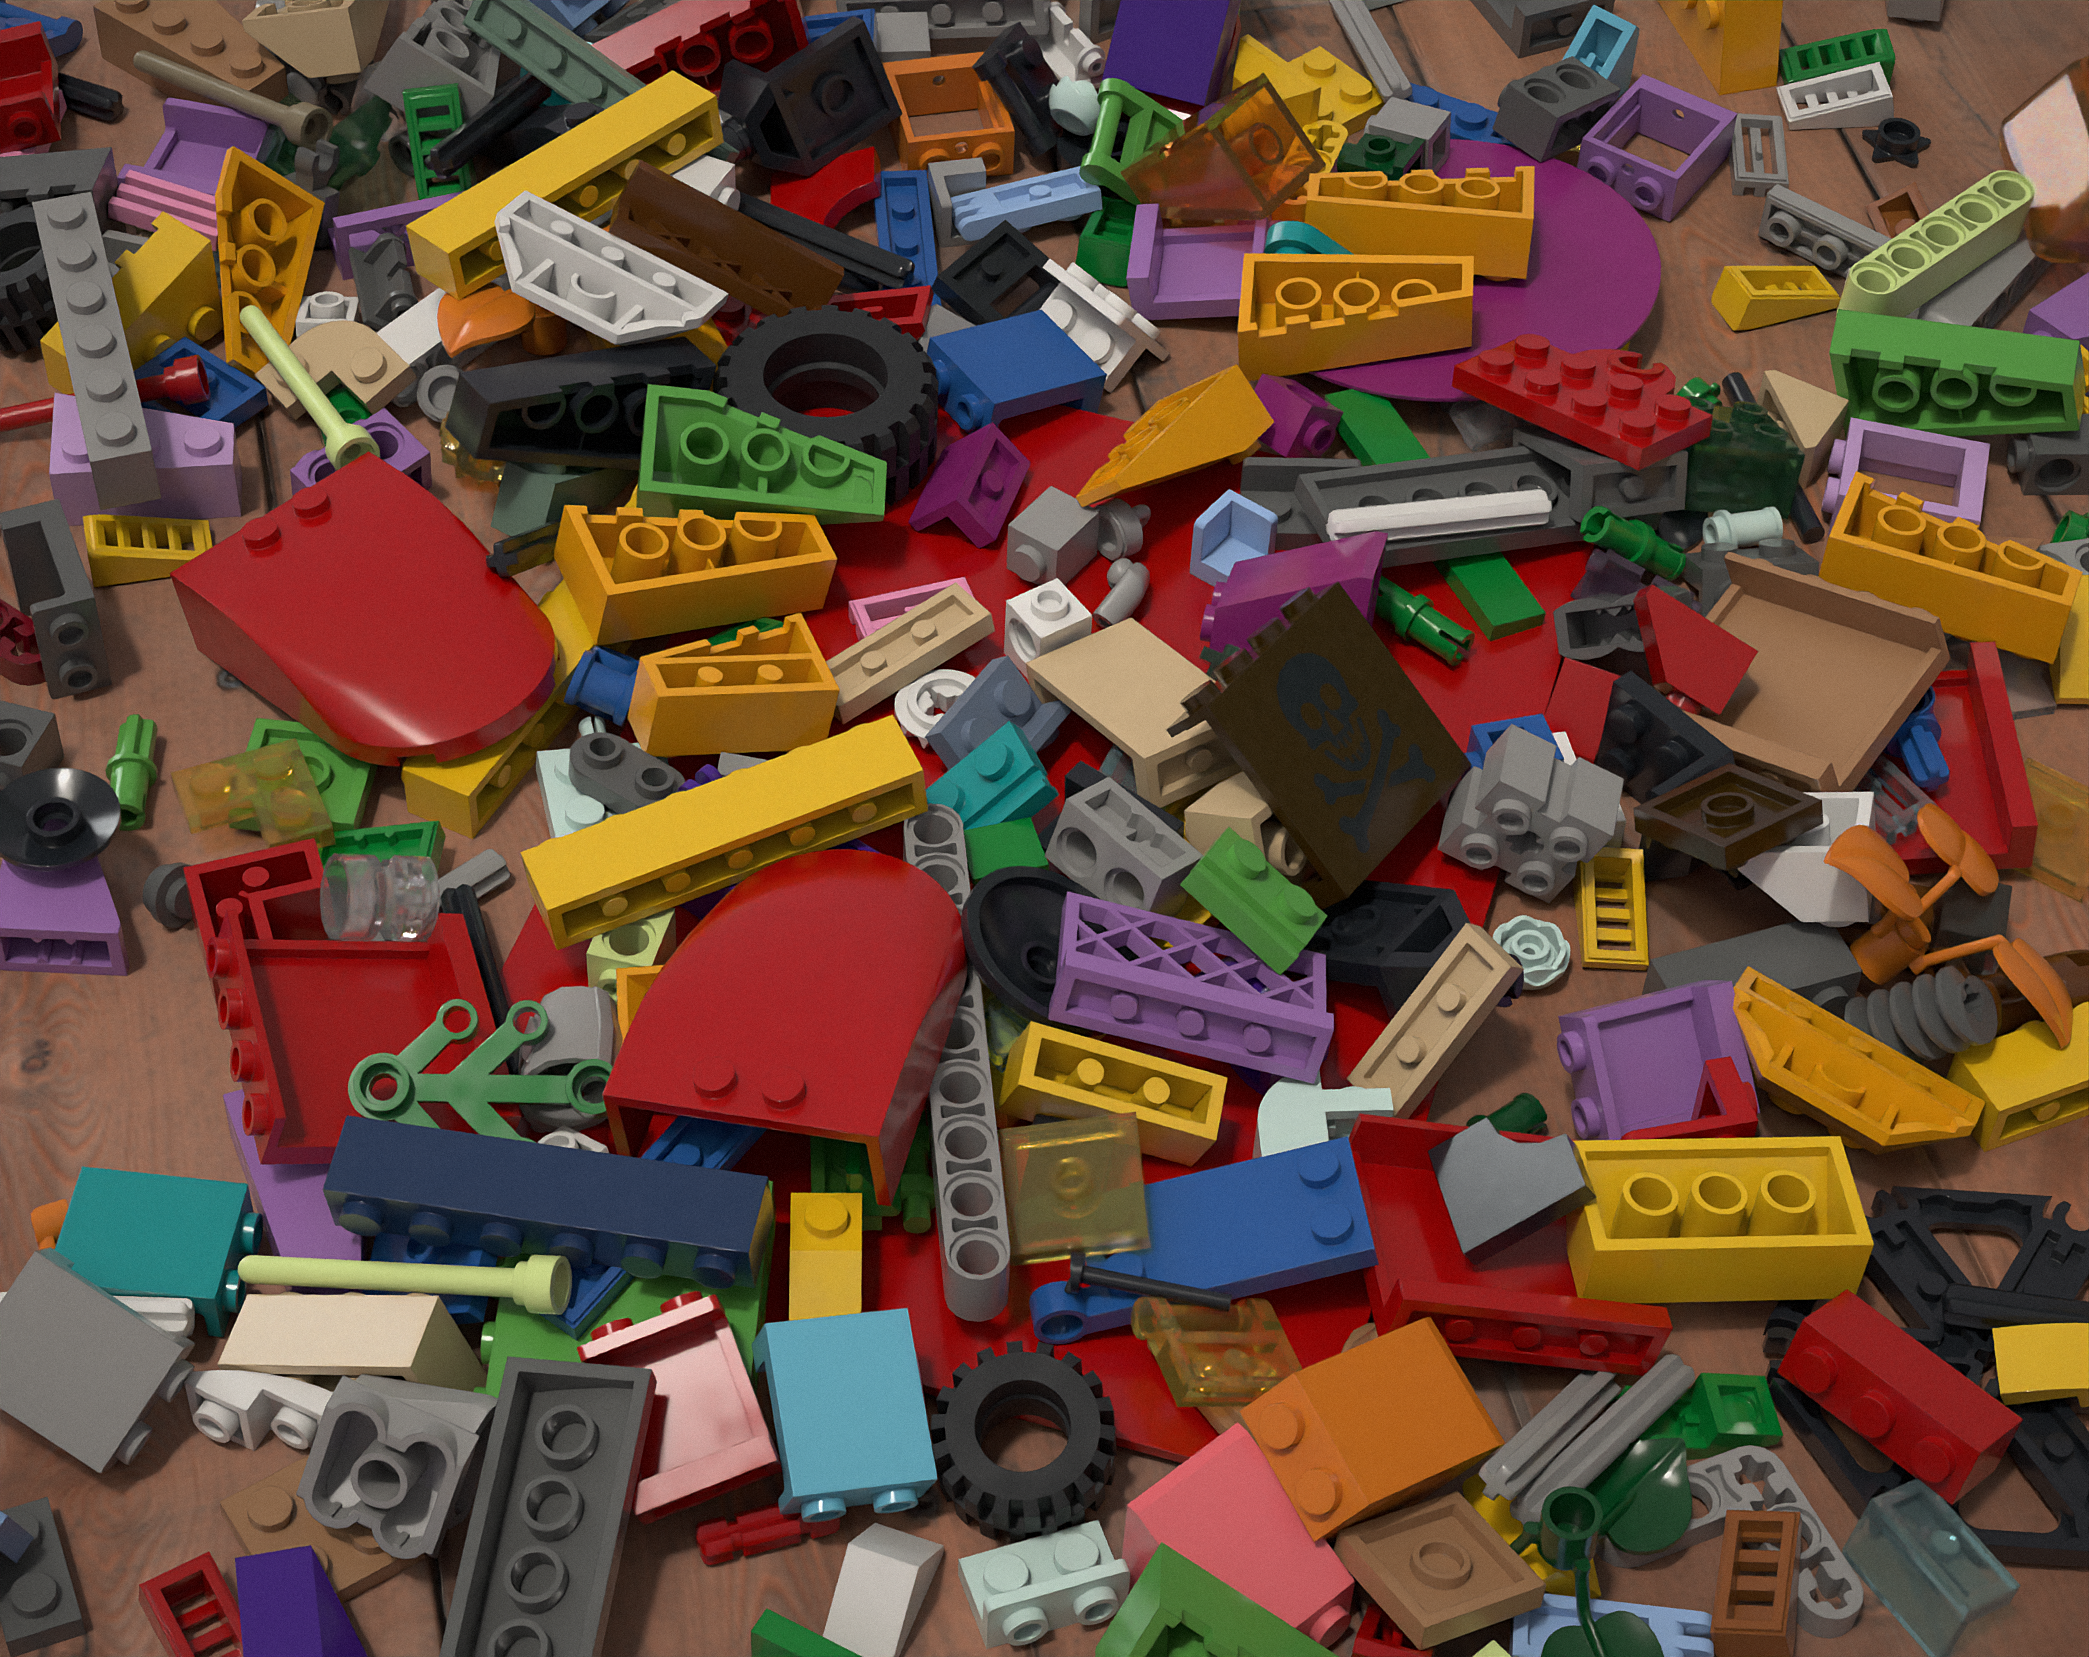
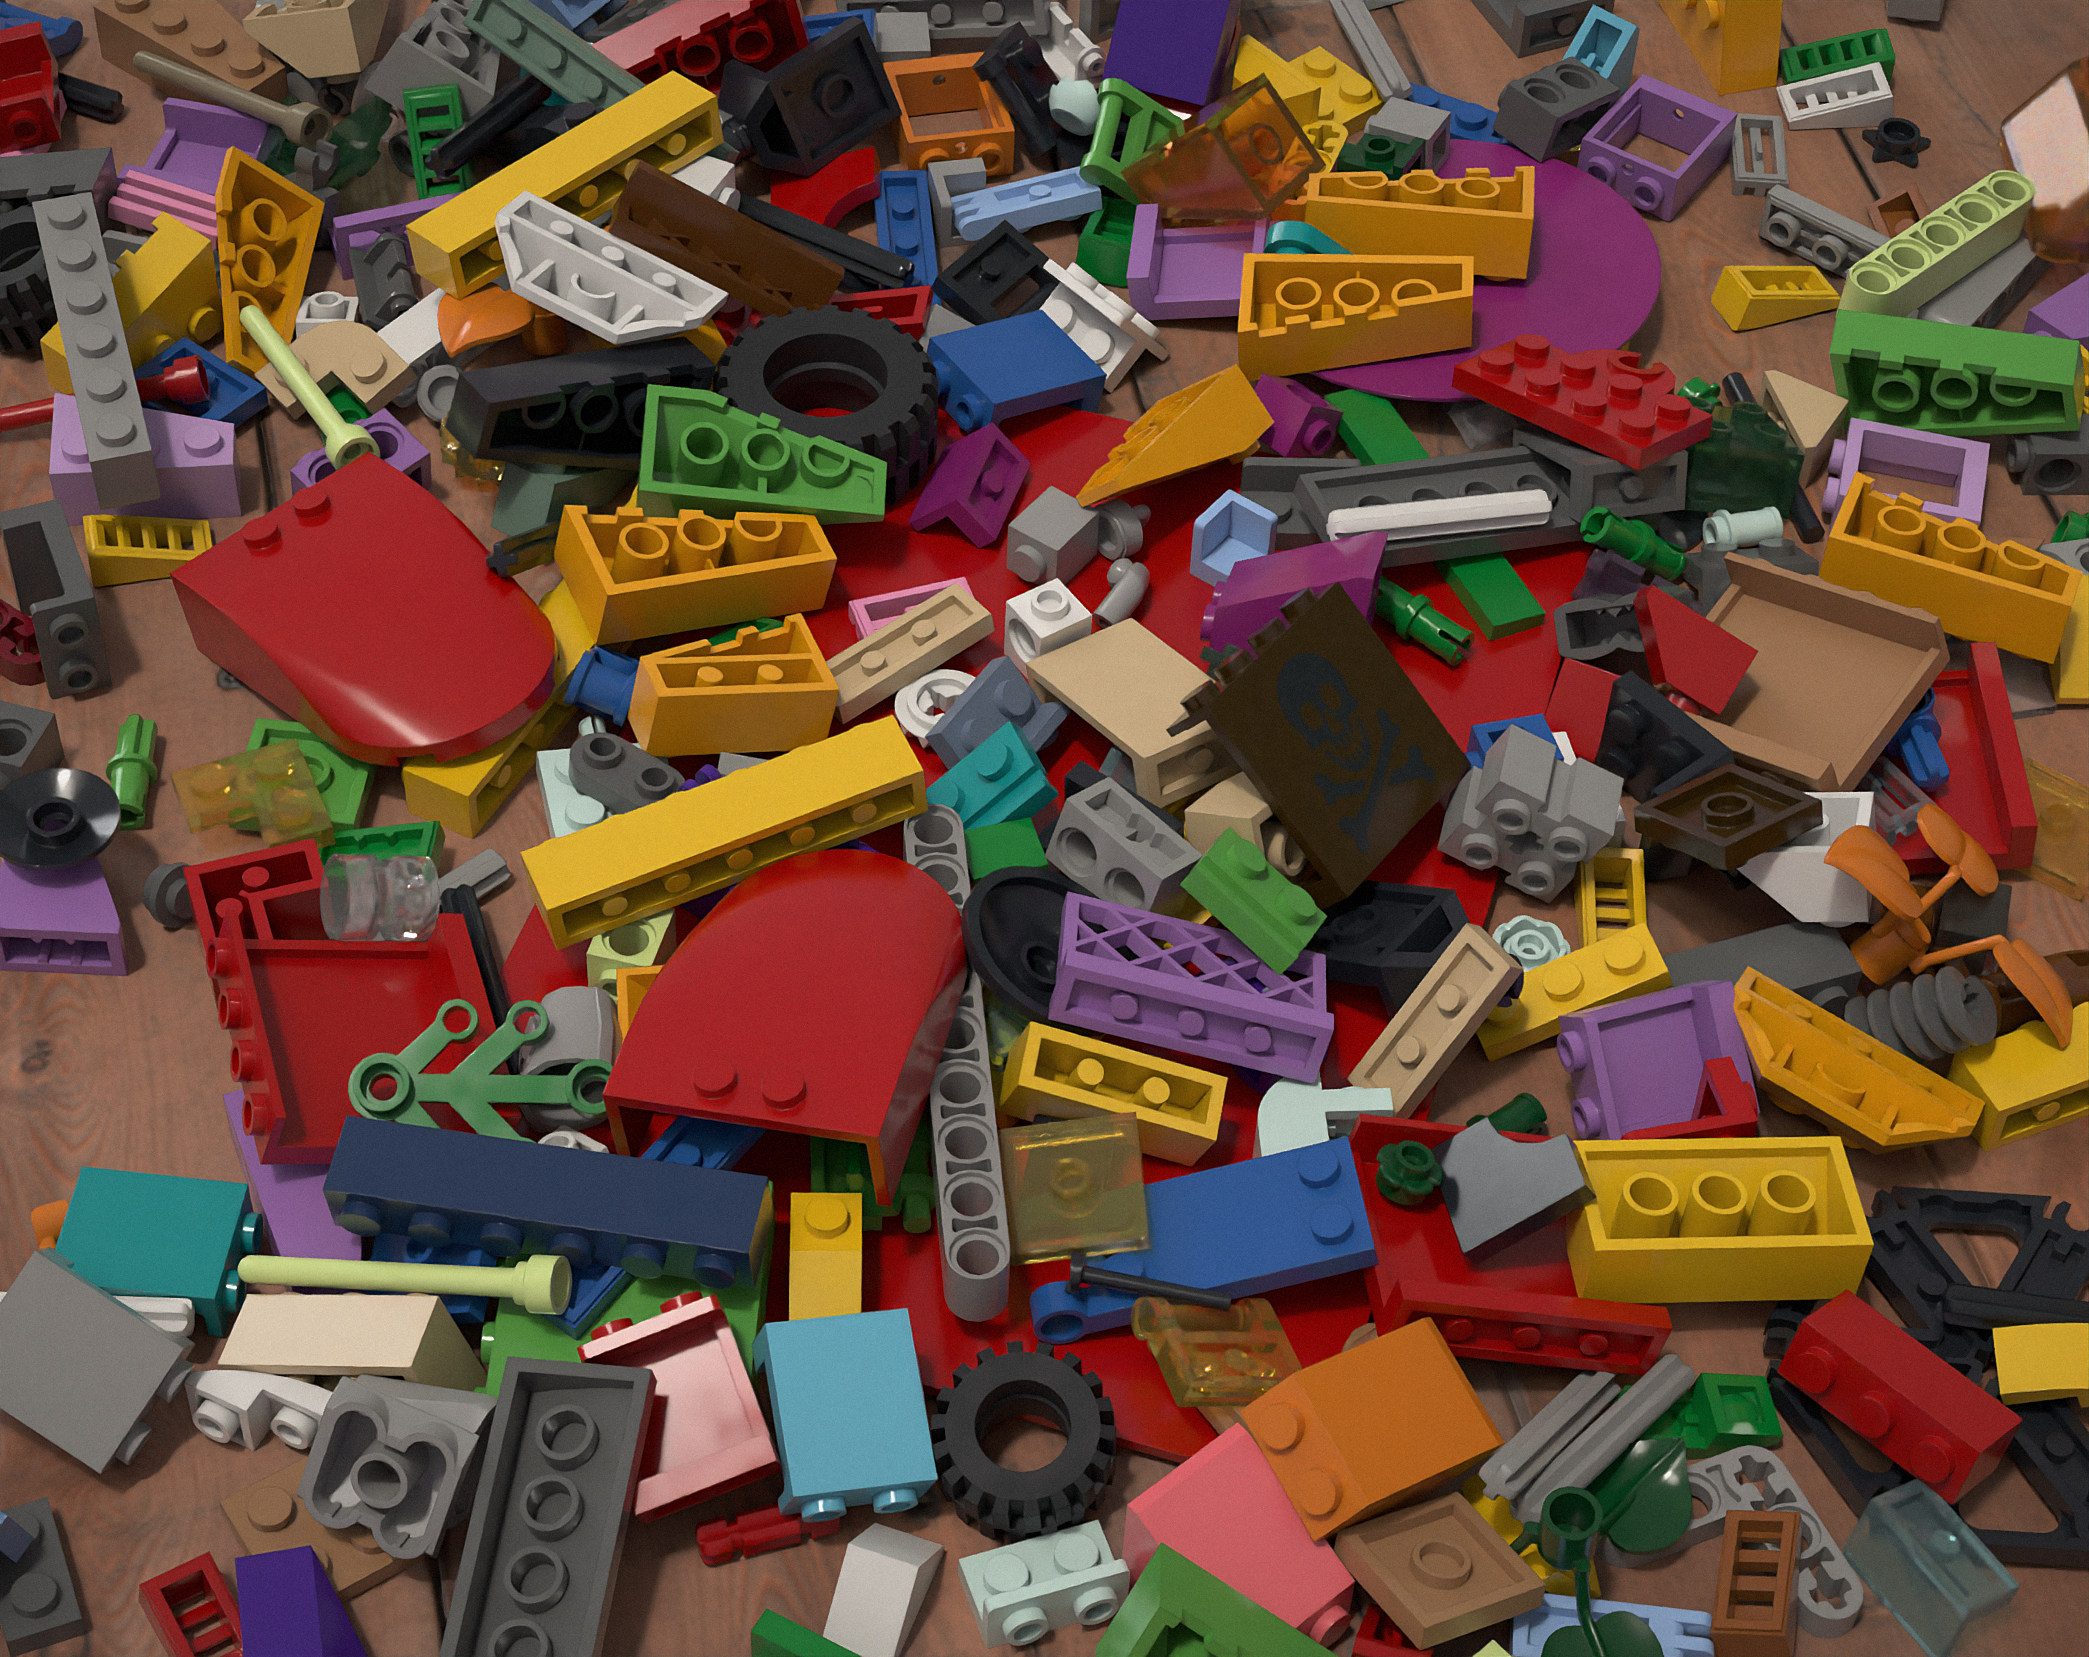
none -> dark green plate [1375,1141,1443,1205]
none -> yellow plate [1476,921,1673,1063]

